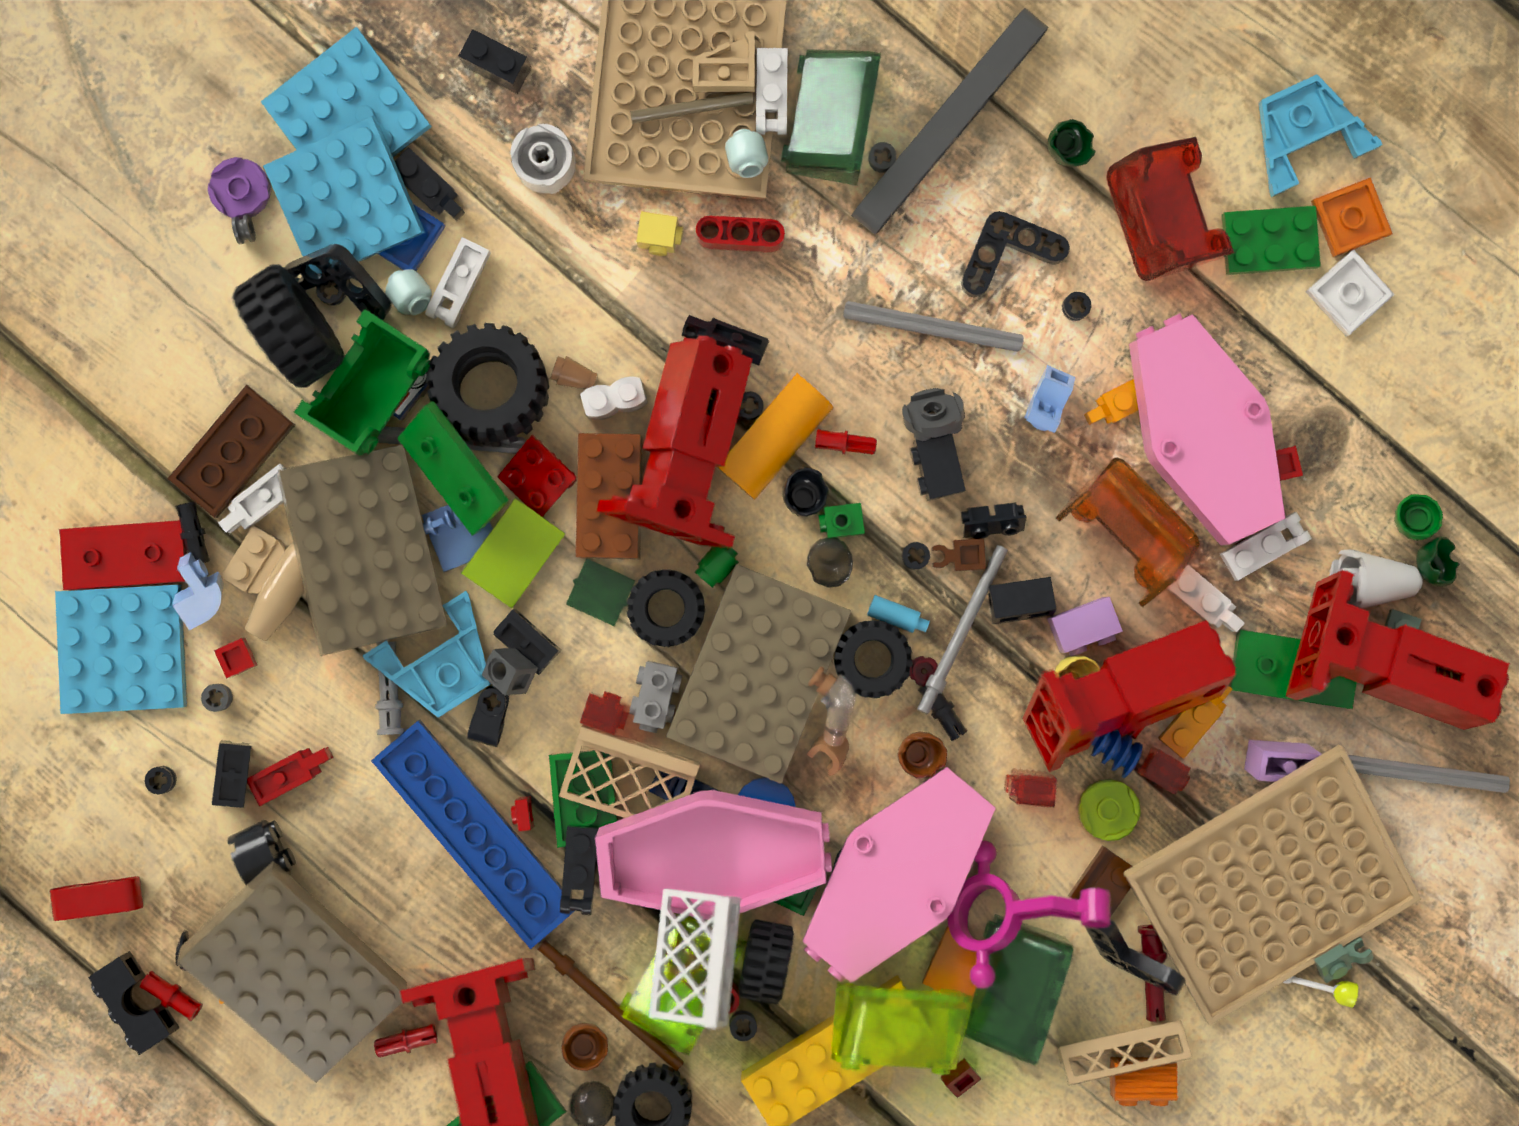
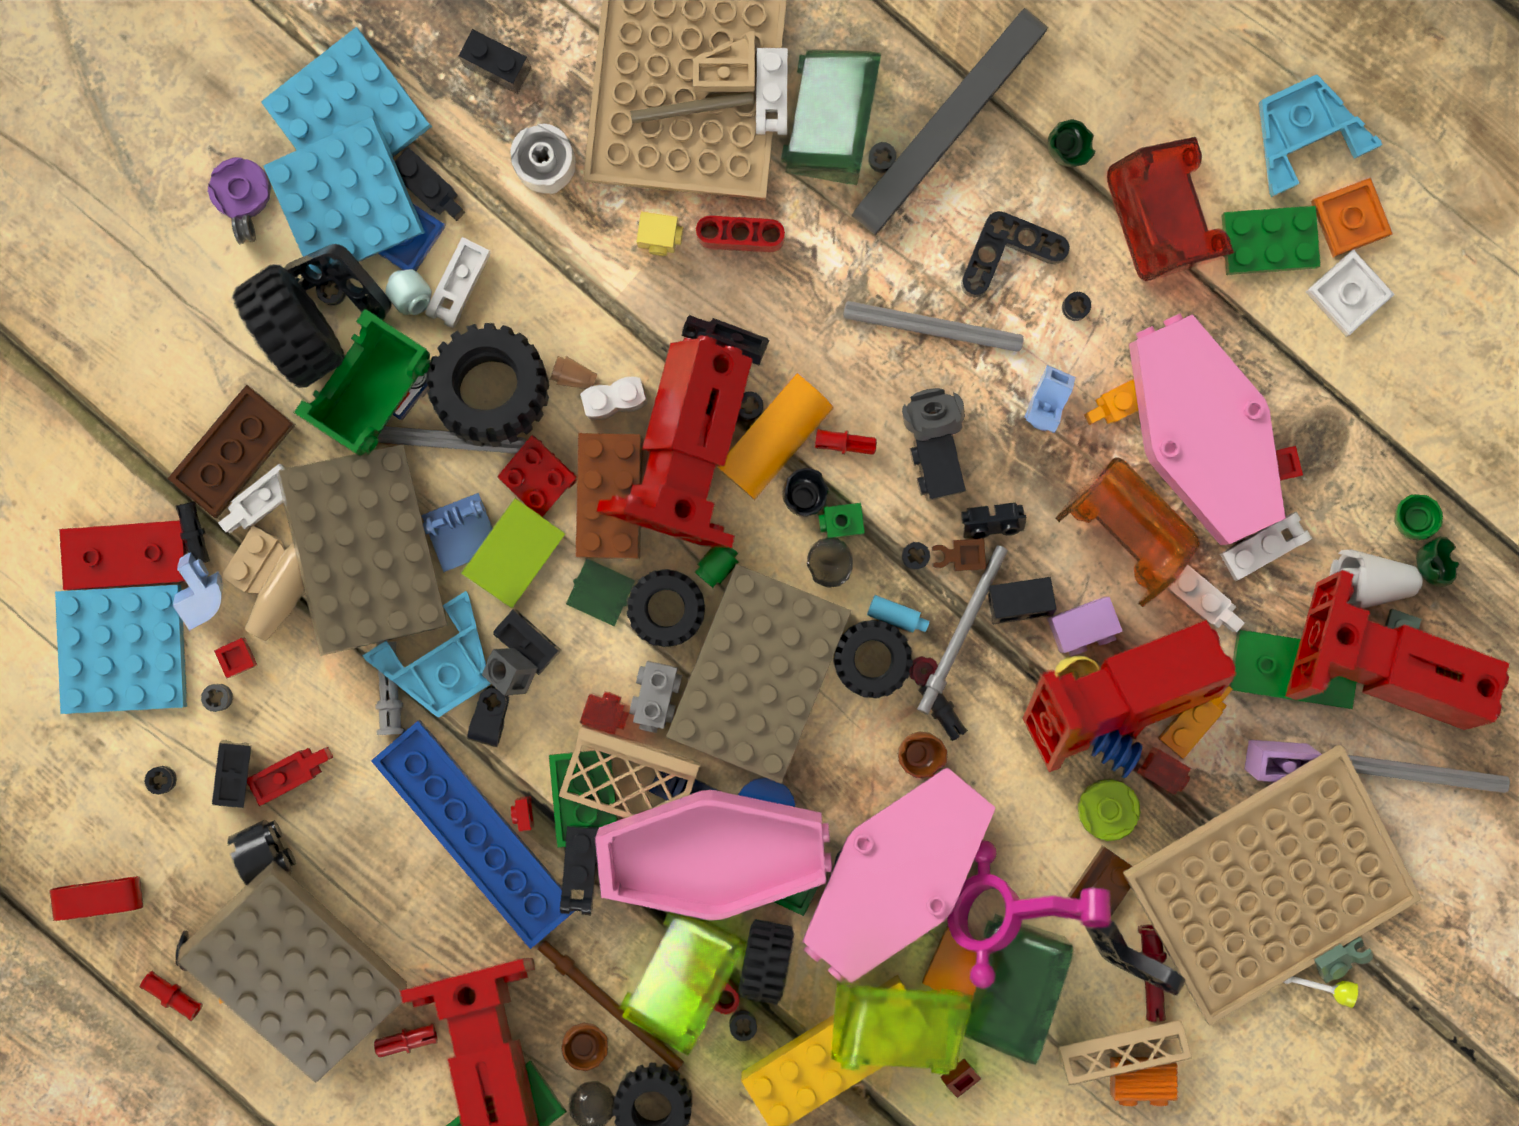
black arch [88,951,180,1055] -> none
green plate [397,401,510,536] -> none
white fence [649,889,741,1029] -> none
light aqua head [725,129,768,178] -> none
piece [807,666,855,776] -> none
clear red brick [1004,768,1057,807] -> none

